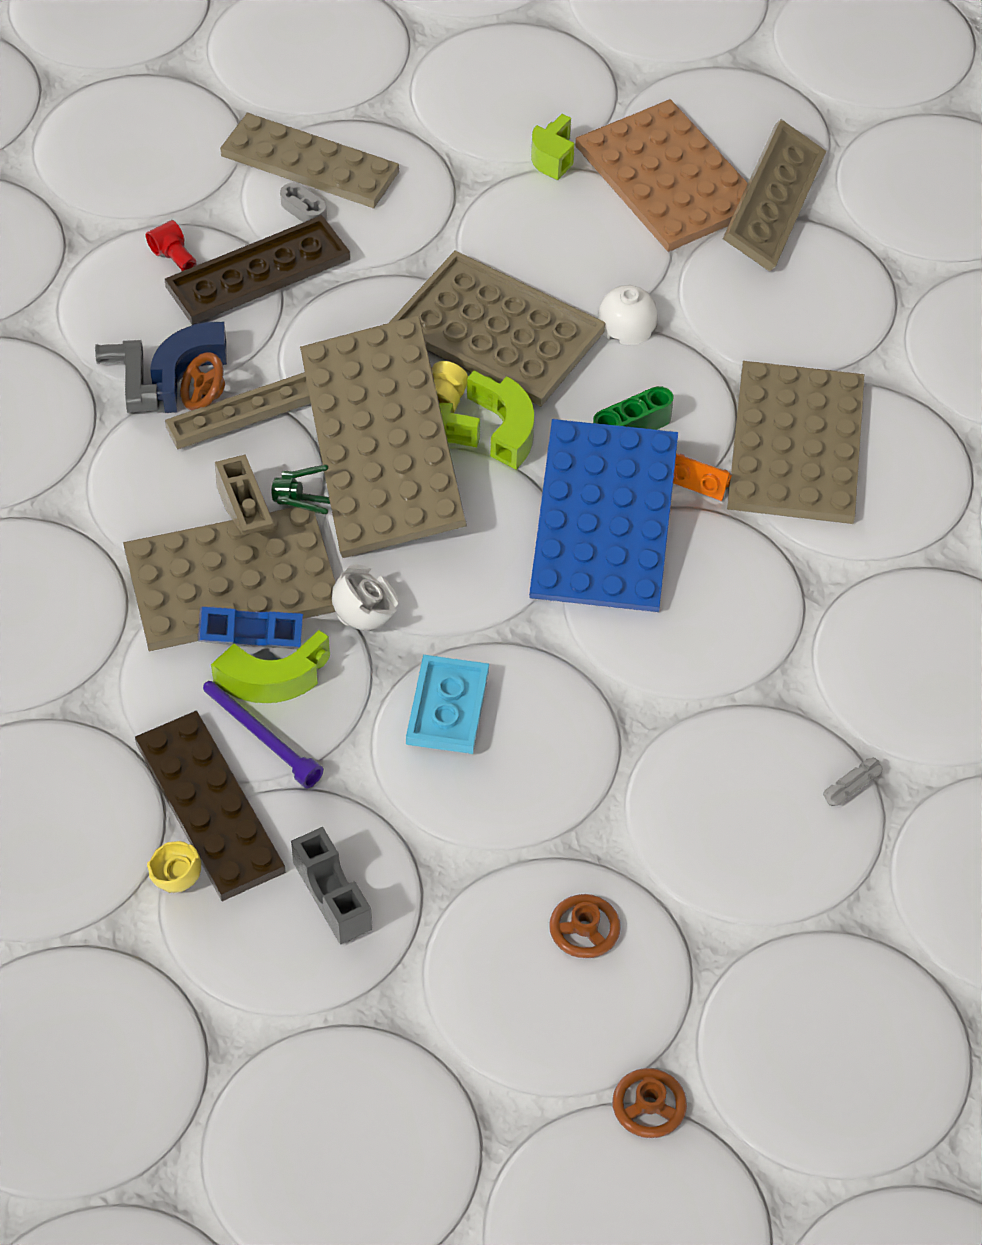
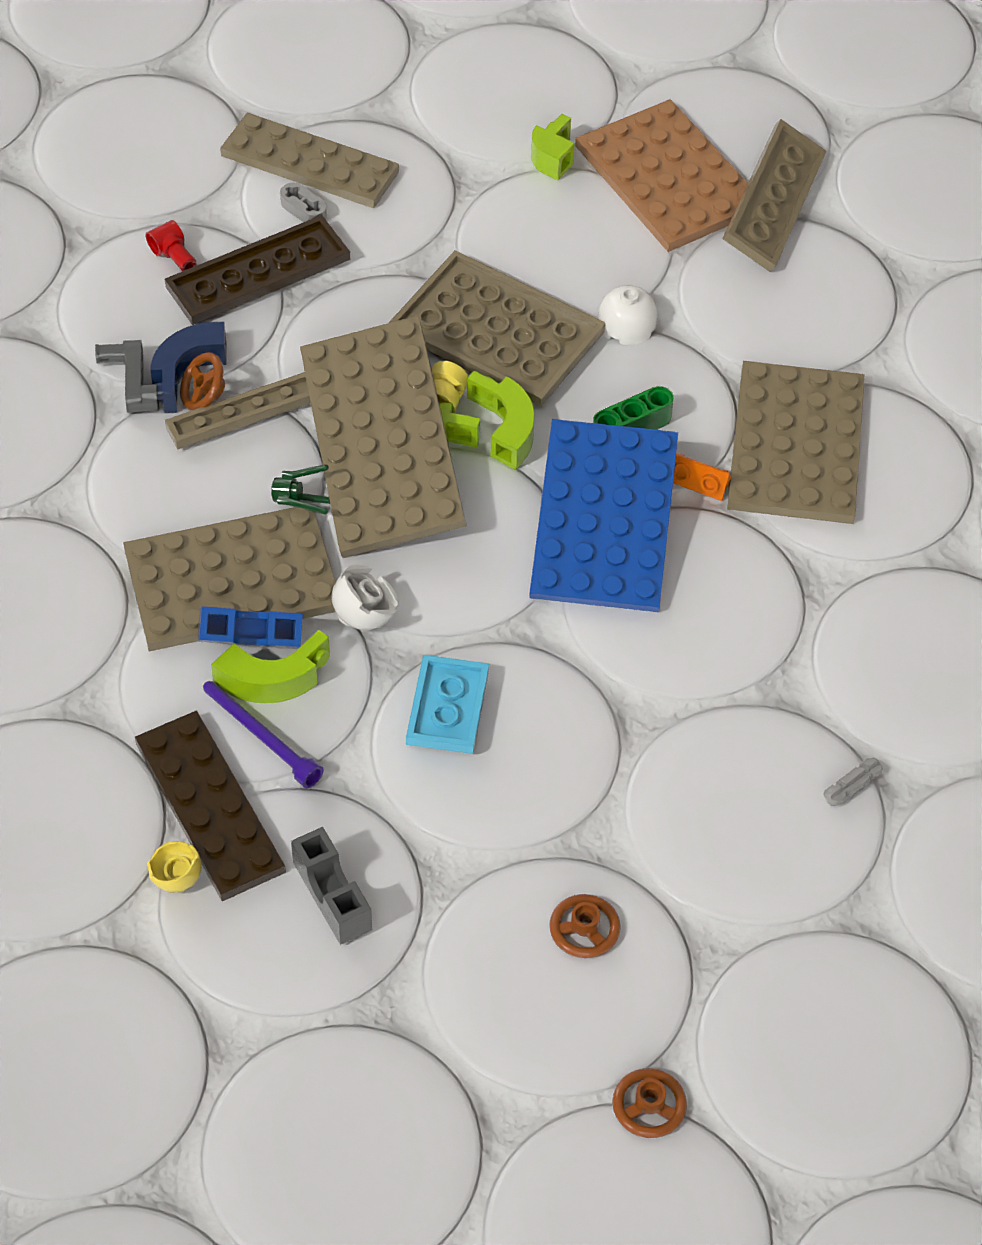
dark tan slope [215,454,274,535] -> none

